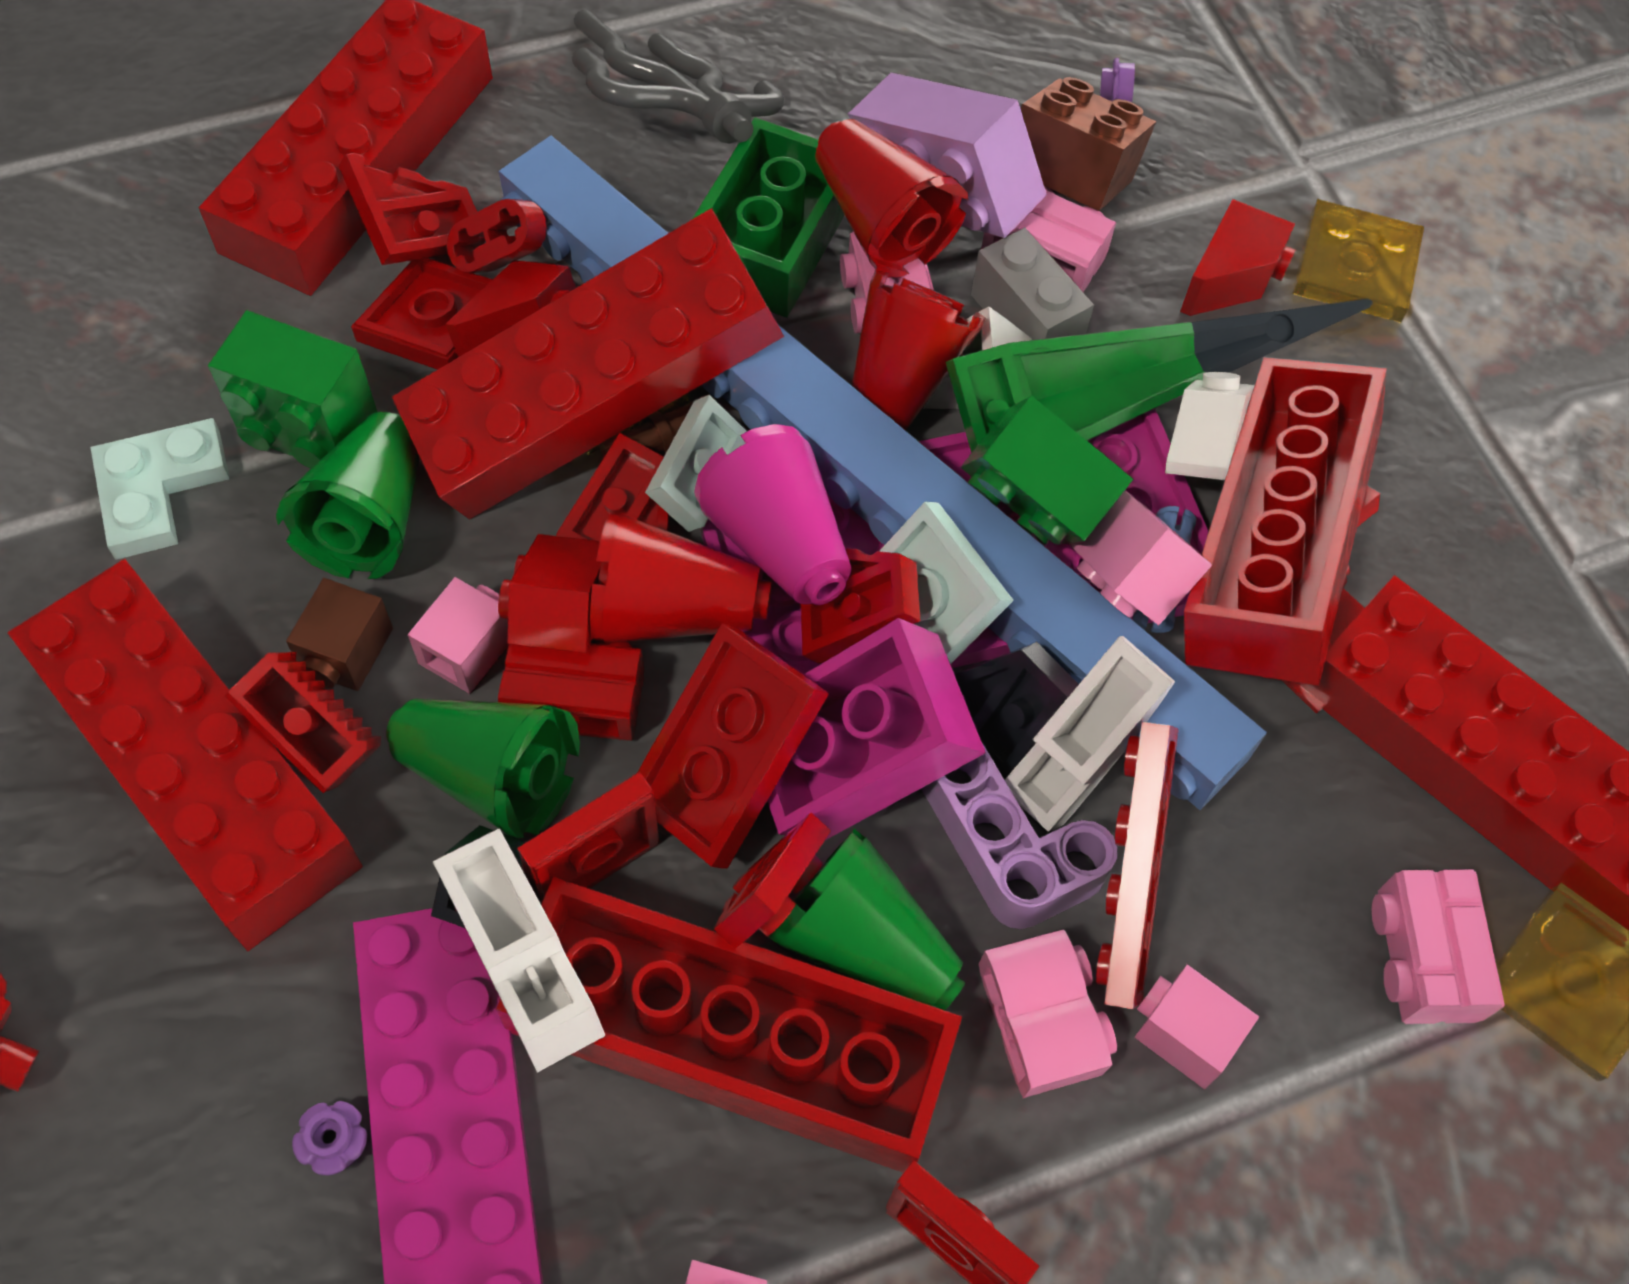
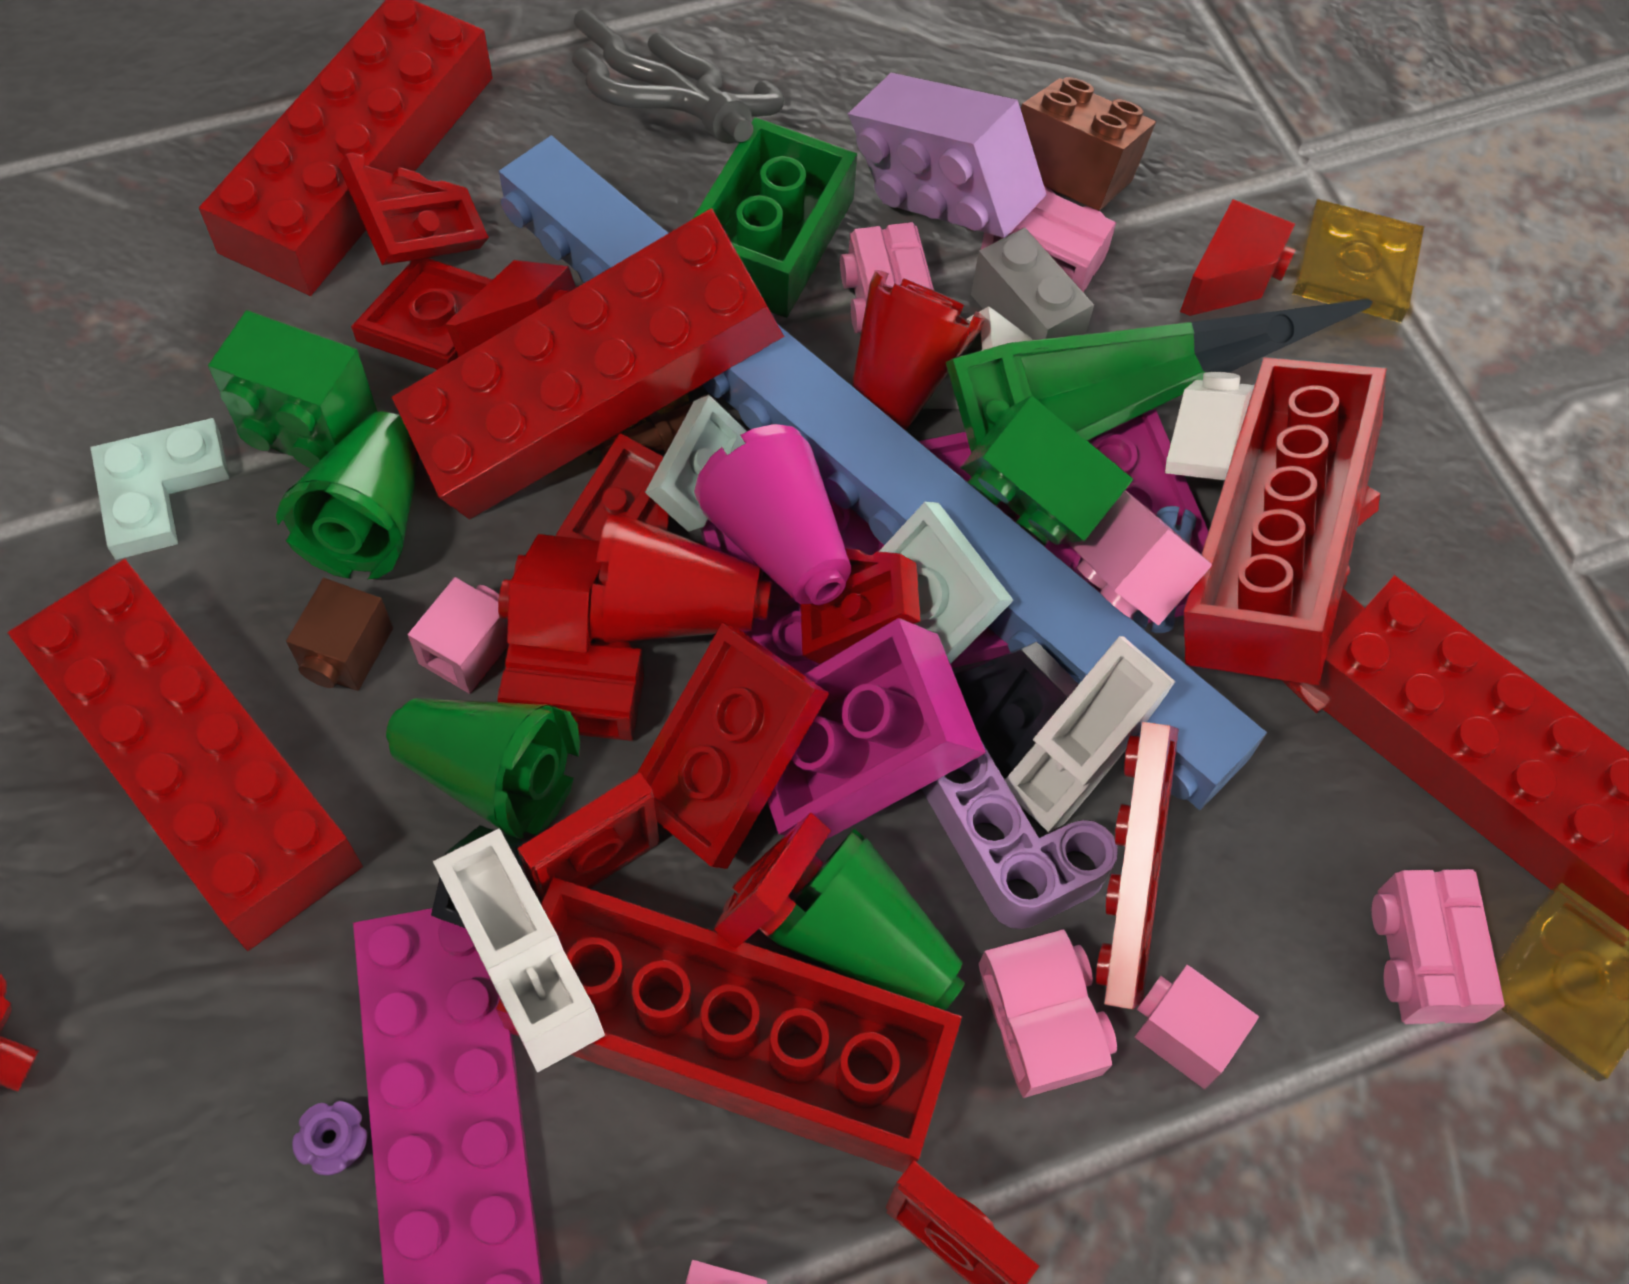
red brick [225,652,381,793] -> none
red beam [447,199,547,273] -> none
red cone [815,119,968,278] -> none
medium lavender plate [1100,58,1135,102] -> none

